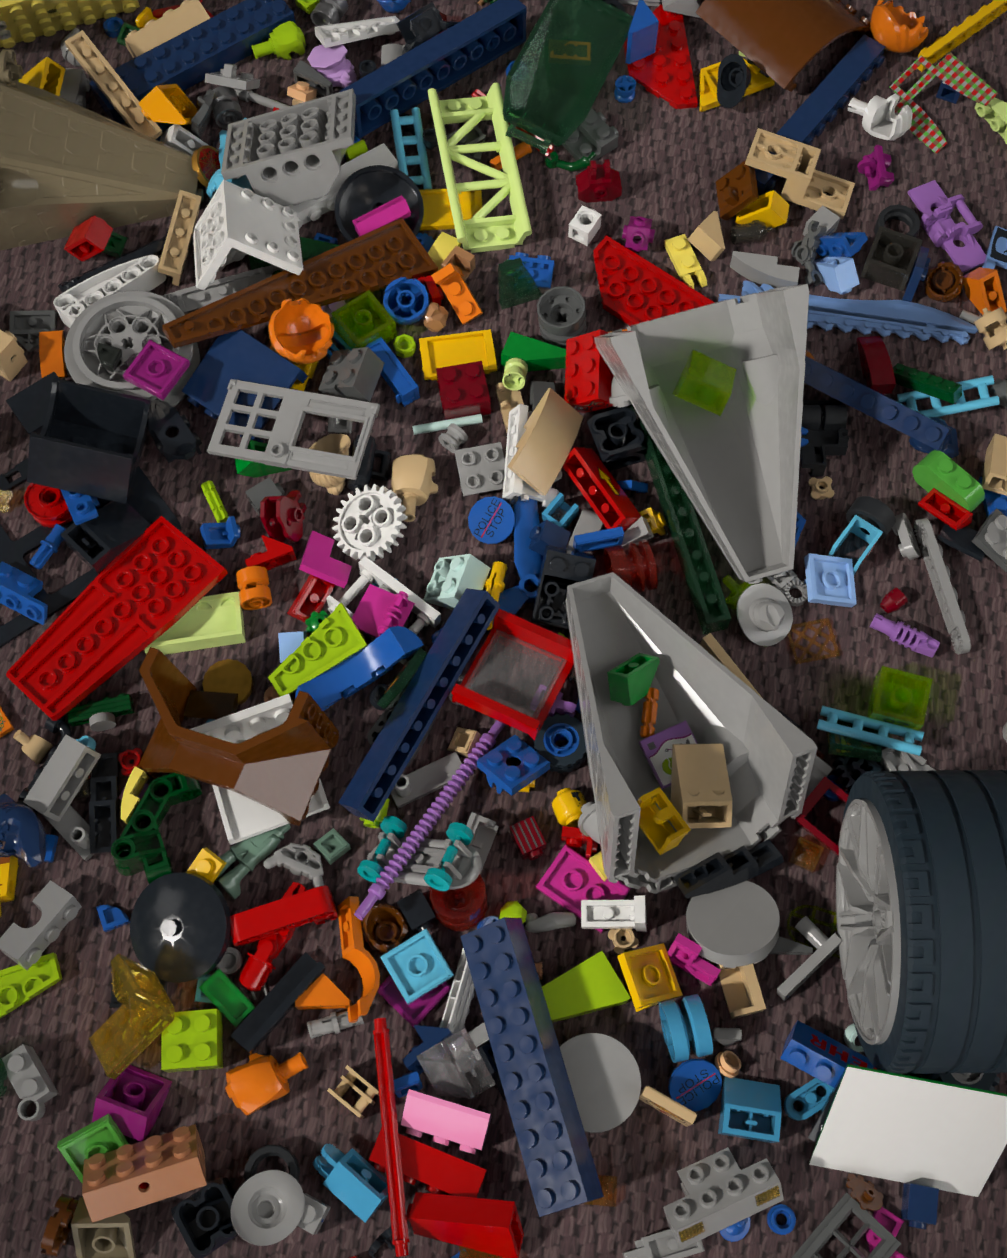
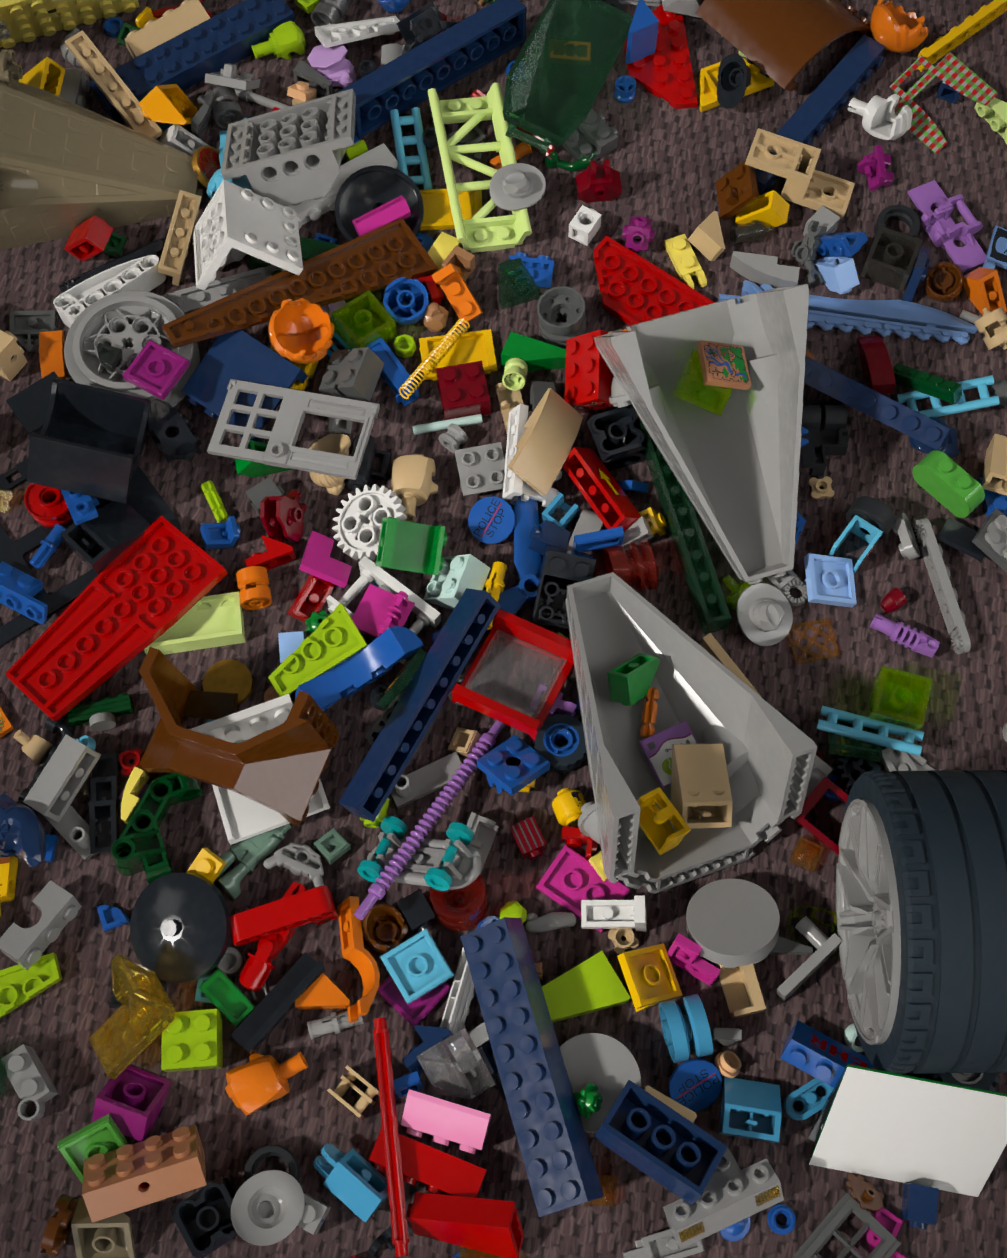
black slope [673,839,784,898] -> none
red slope [918,488,973,531] -> none
none -> green panel [375,517,447,575]
none -> yellow piece [399,319,470,399]
none -> light grey hat [489,163,546,211]
none -> green plant [574,1082,603,1119]
none -> dark blue brick [593,1080,728,1206]
none -> nougat tile [696,340,752,390]

